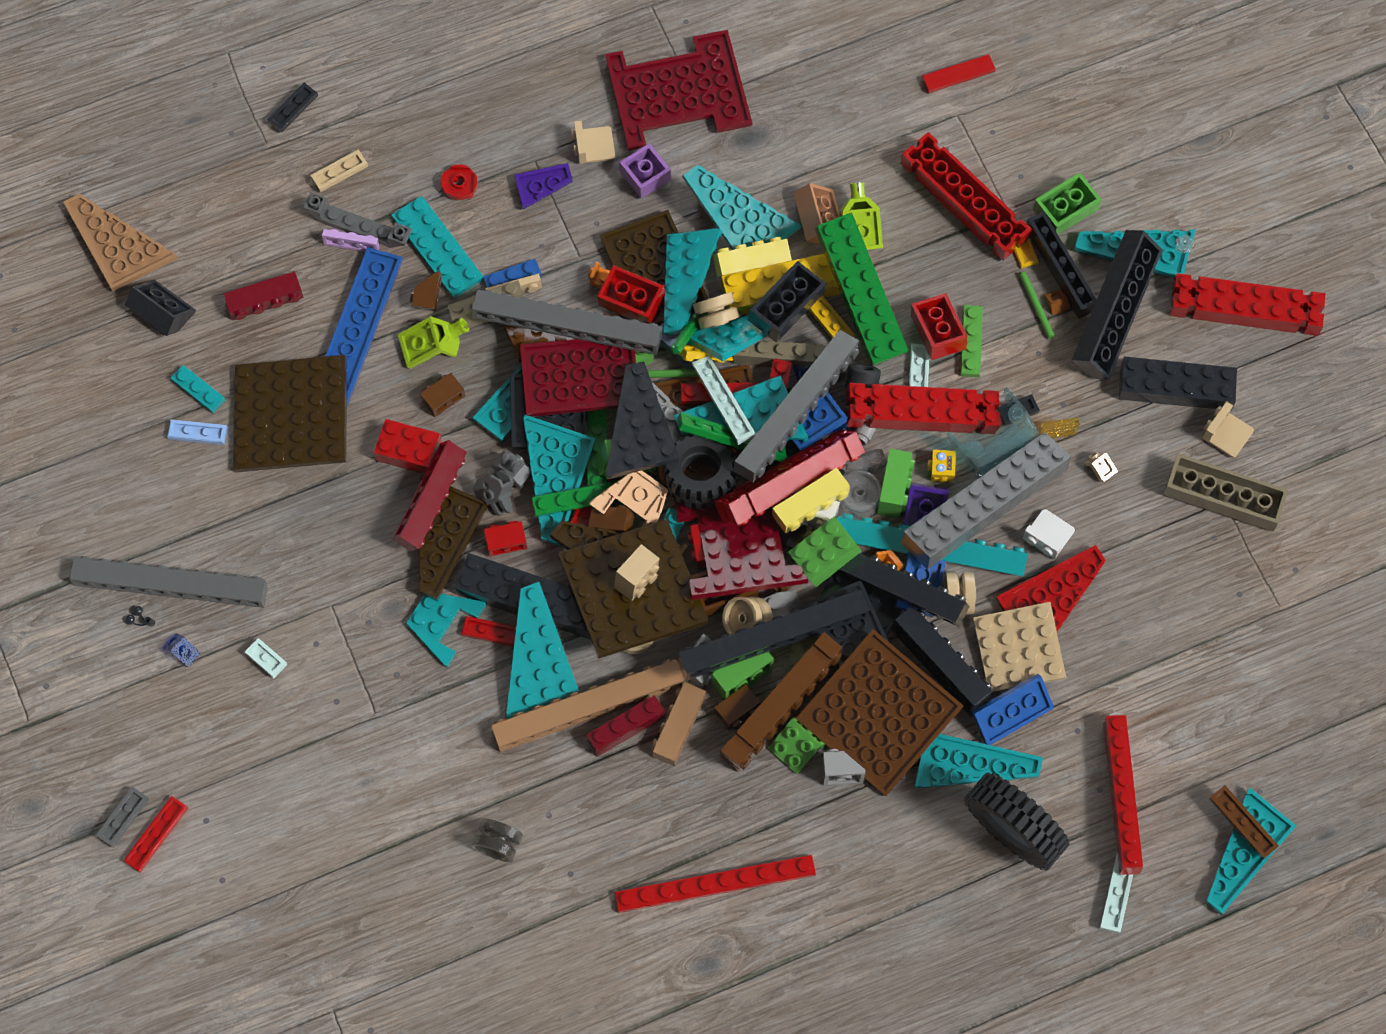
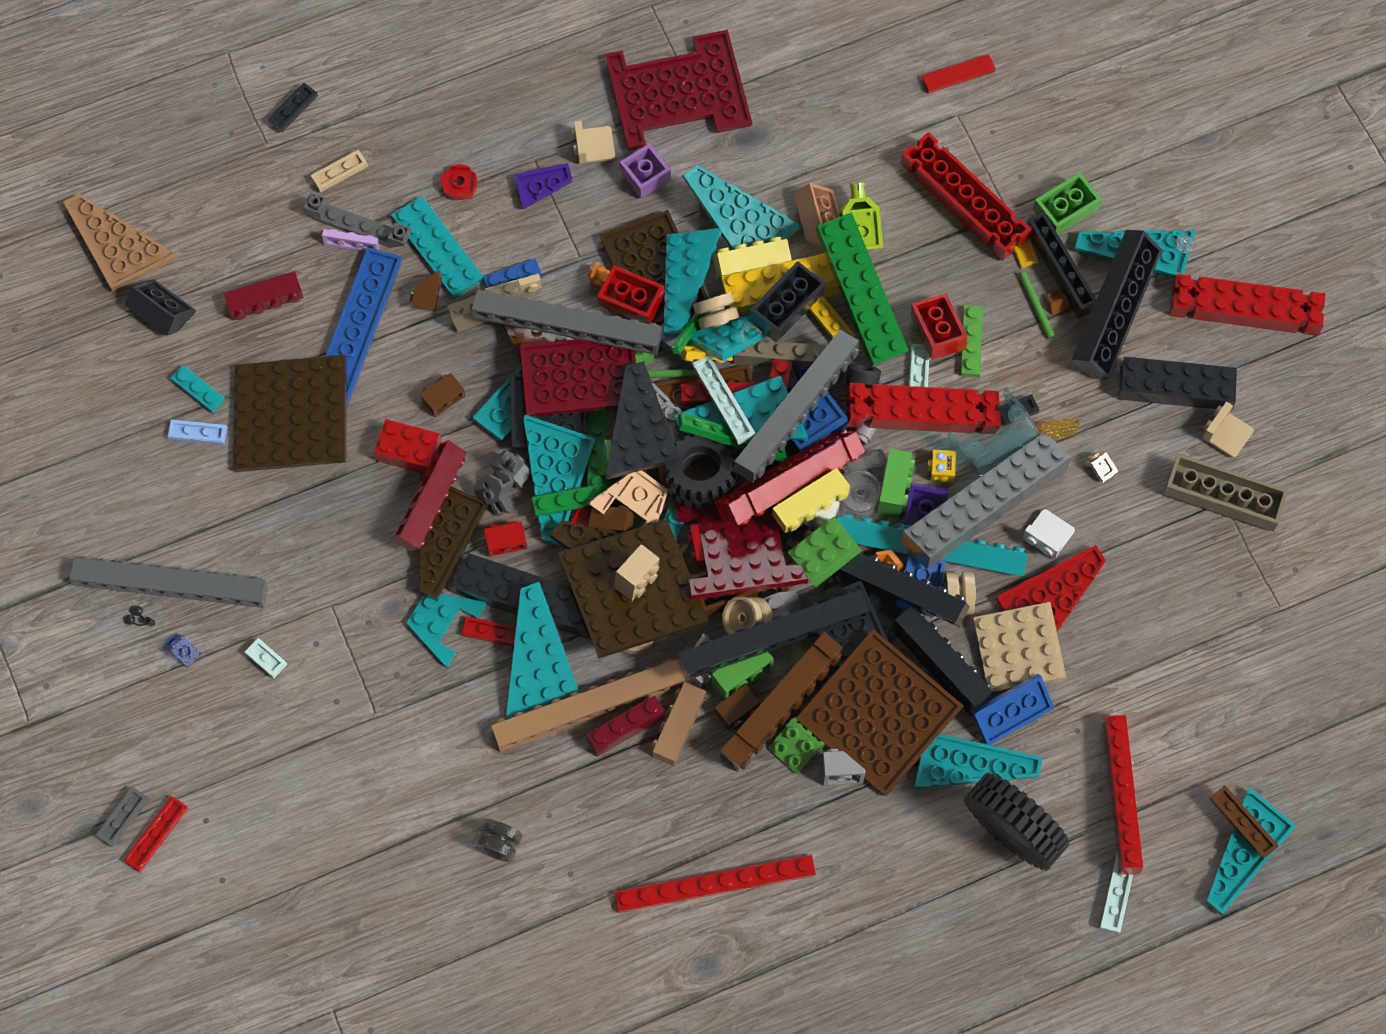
lime plate [397,316,469,369] -> none

